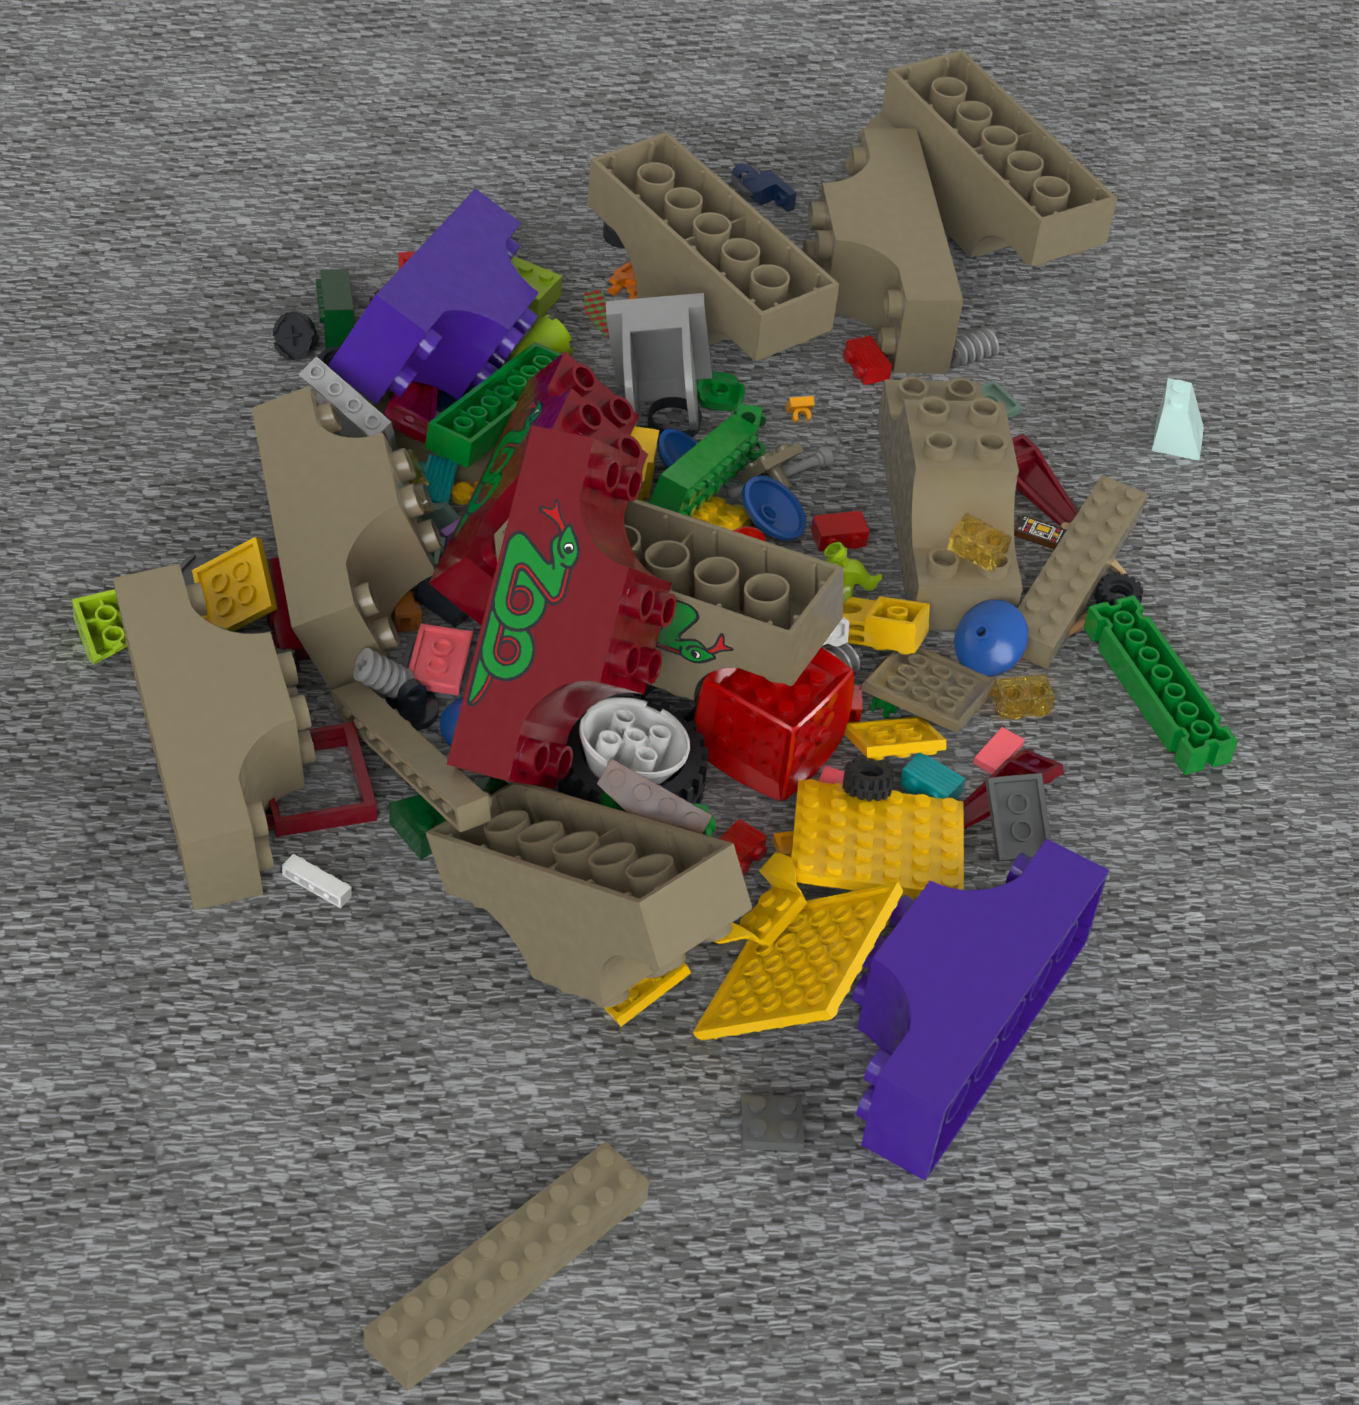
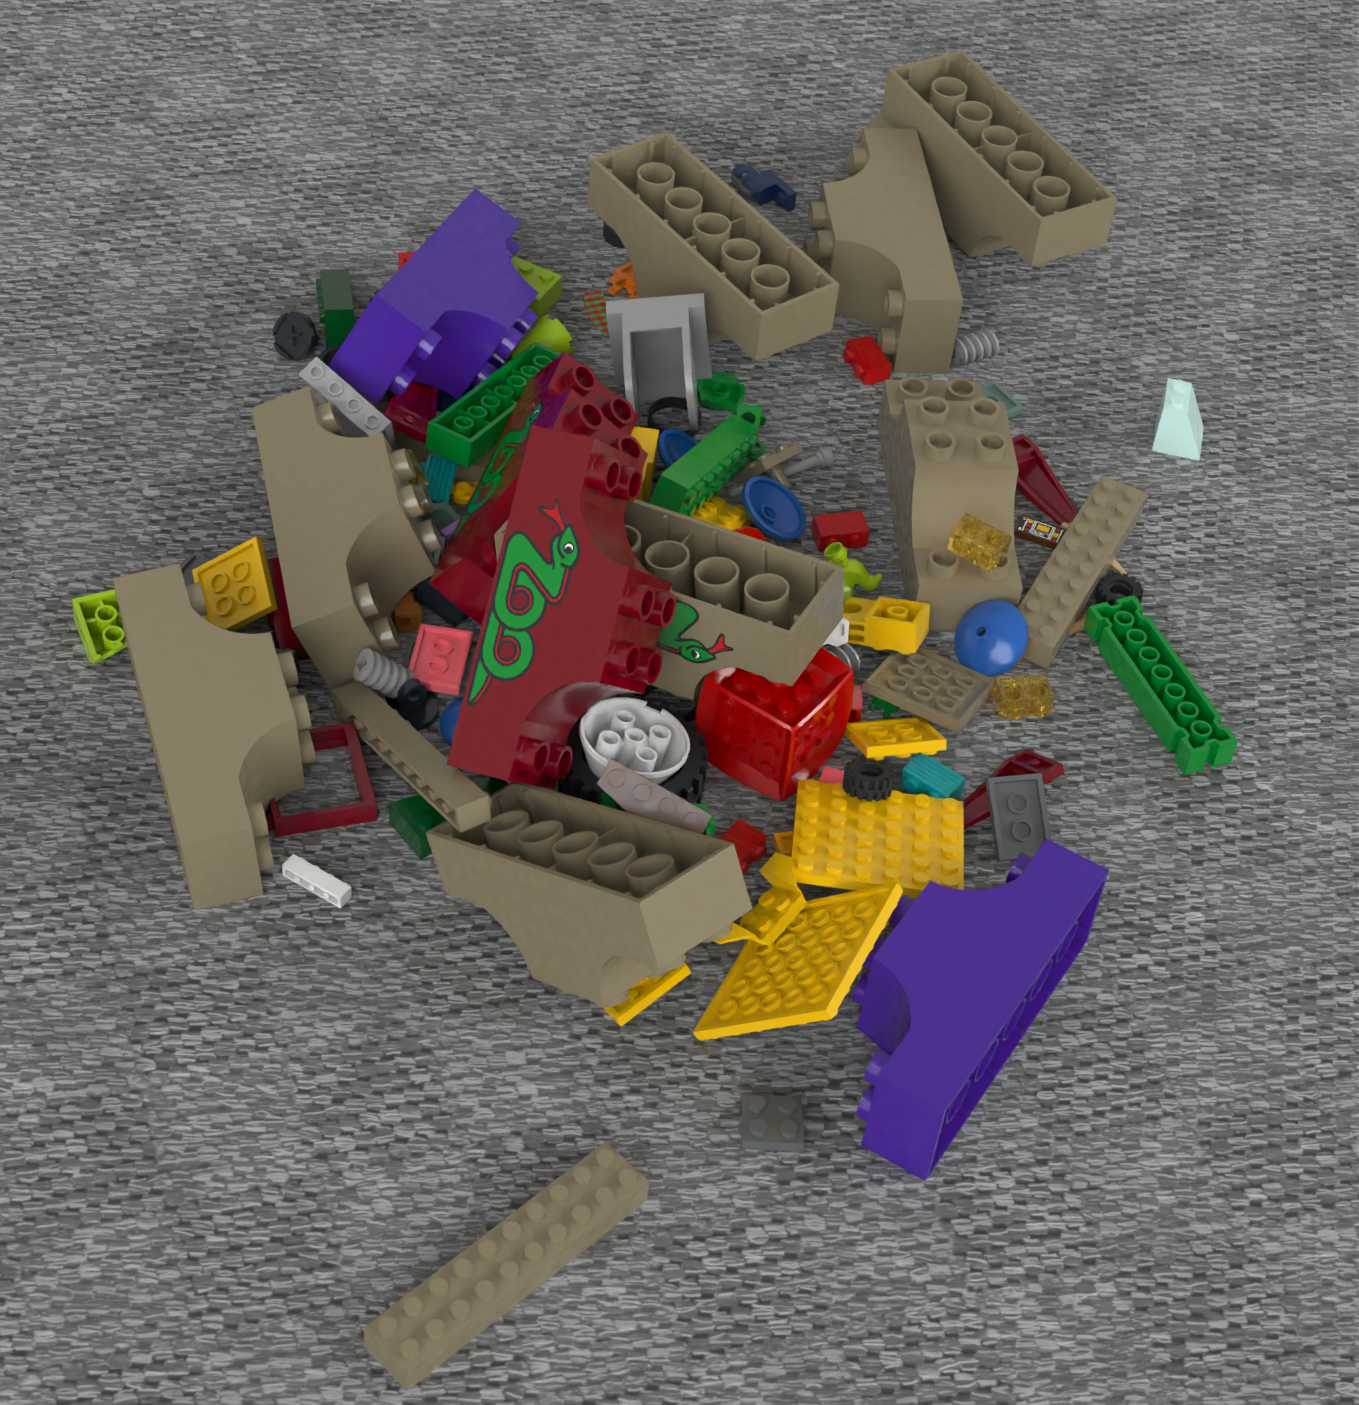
light orange tile [785,396,815,423] -> none
coral tile [973,727,1025,774] -> none

